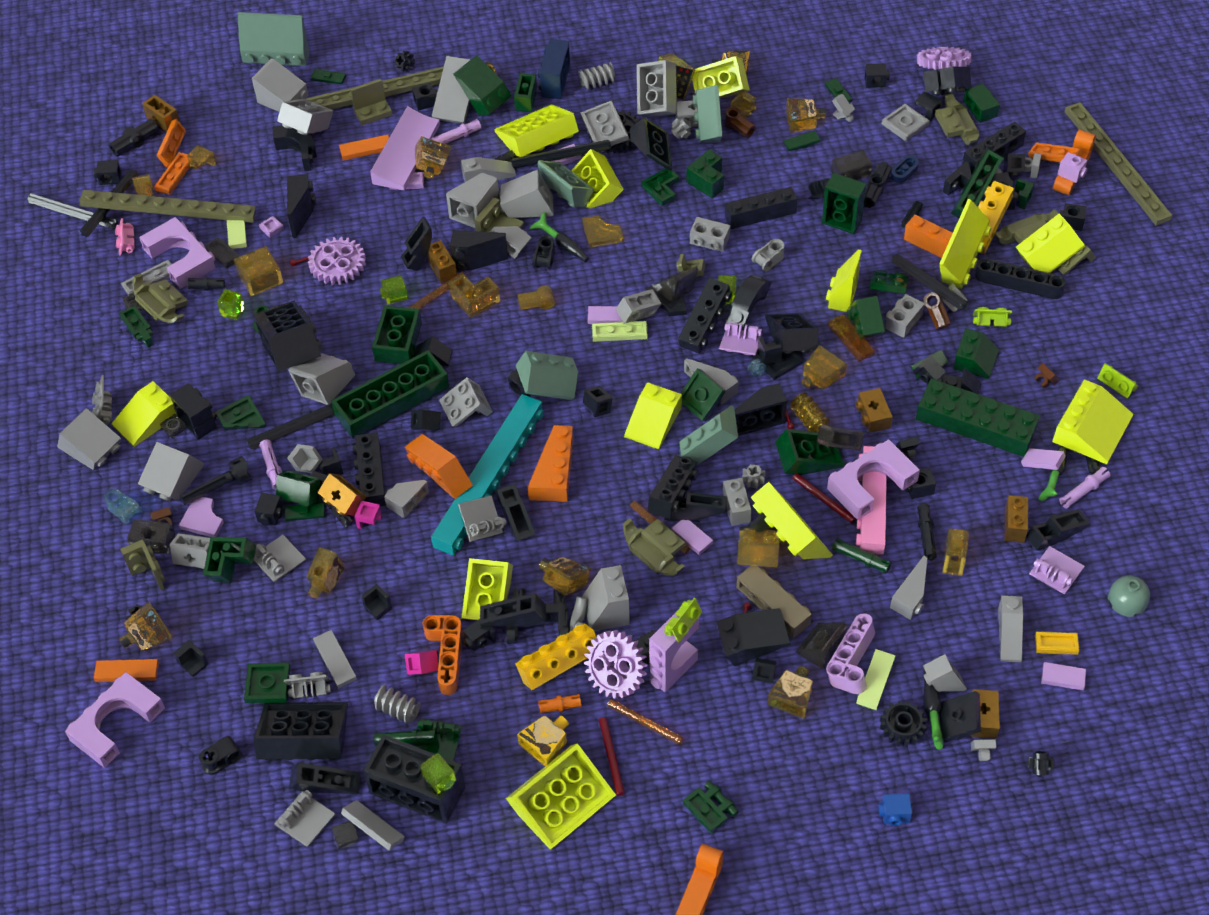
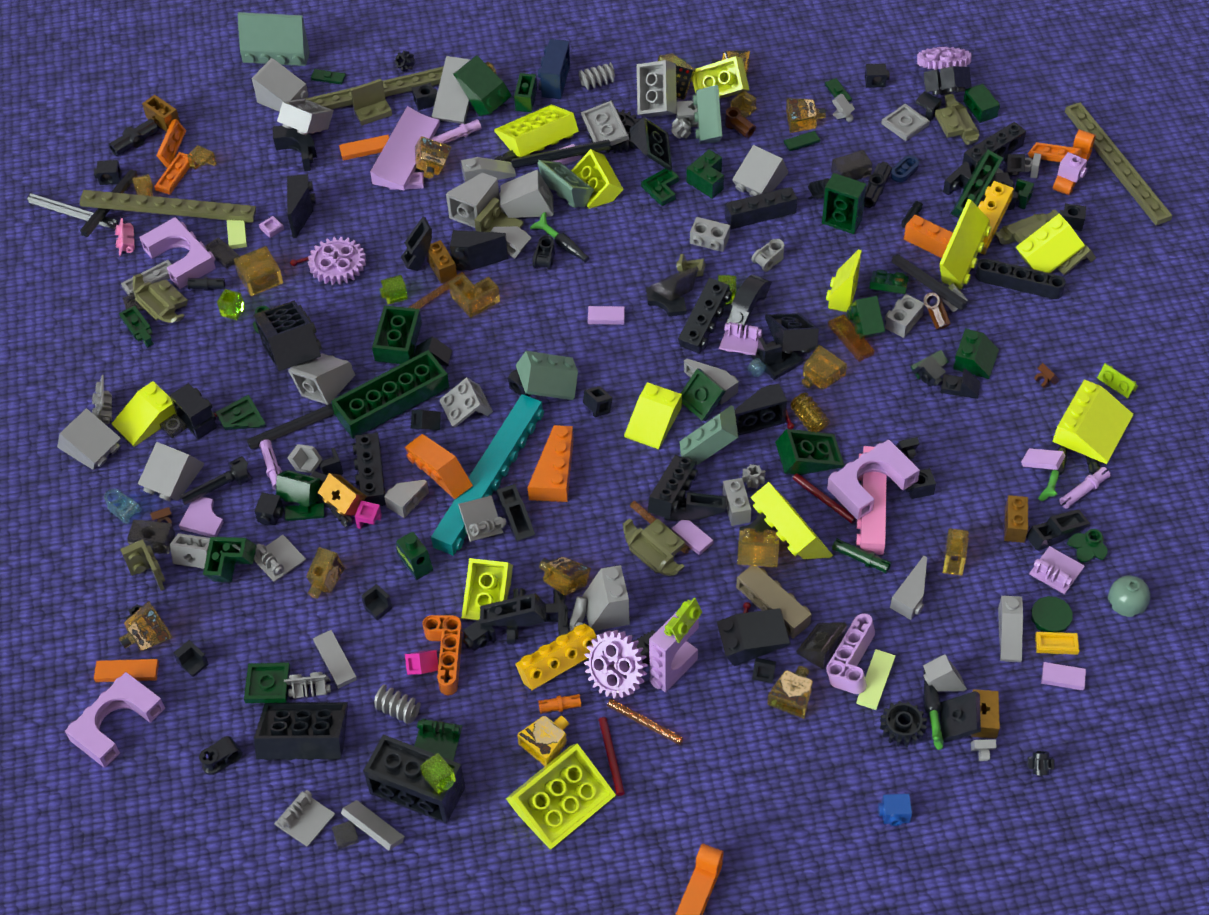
black slope [289,762,360,794] -> none
dark green pin [374,729,438,746] -> none
clear yellow piece [517,285,555,310] -> none
clear yellow tile [582,215,623,247] -> none
yellowish green tile [592,321,647,342] -> none
light grey brick [616,289,661,324] -> none
dark green plate [683,780,739,834] -> none
clear smoke brick [817,424,864,451] -> none
pearl gold brick [855,388,893,433] -> none
dark green brick [916,378,1040,457] -> none
black pin [917,503,937,561] -> none
lime hinge [973,307,1012,327] -> none
none -> dark green torso [396,532,433,580]
none -> light grey slope [732,145,788,196]
none -> dark green tile [1031,596,1073,632]
none -> dark green plate [1067,529,1108,562]

